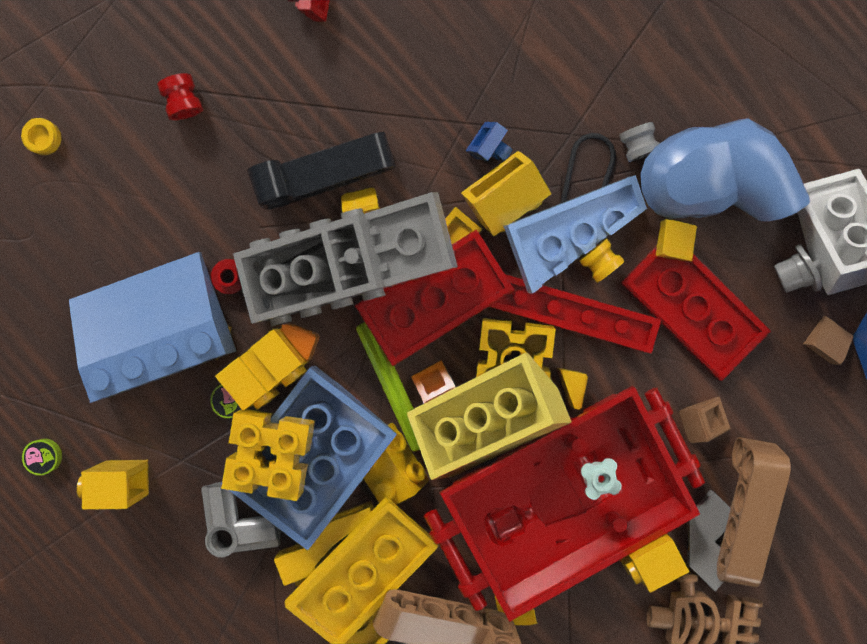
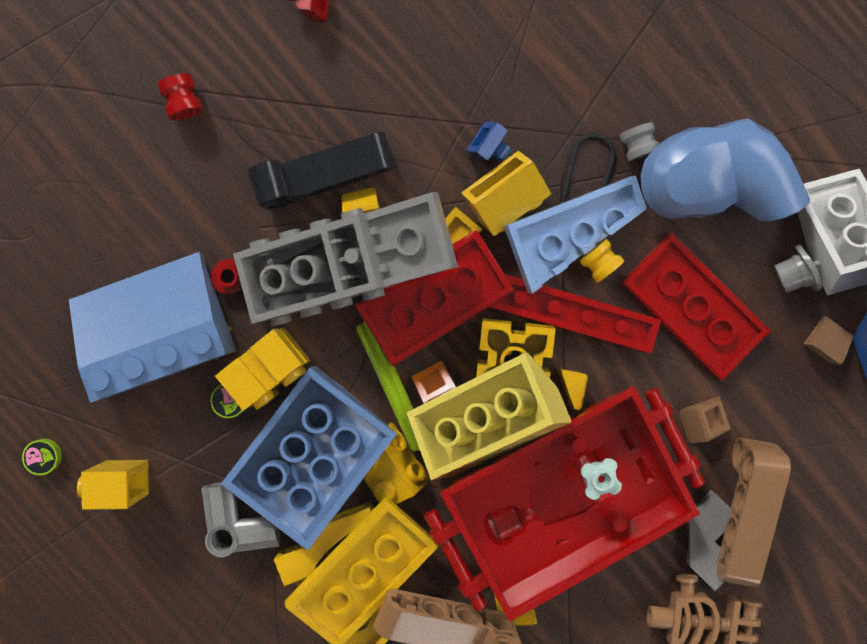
yellow tile [21,118,61,155] -> none
yellow brick [221,409,315,501] -> none
orange slope [280,323,320,361] -> none
yellow piece [620,534,689,593] -> none
yellow slope [656,219,697,261] -> none

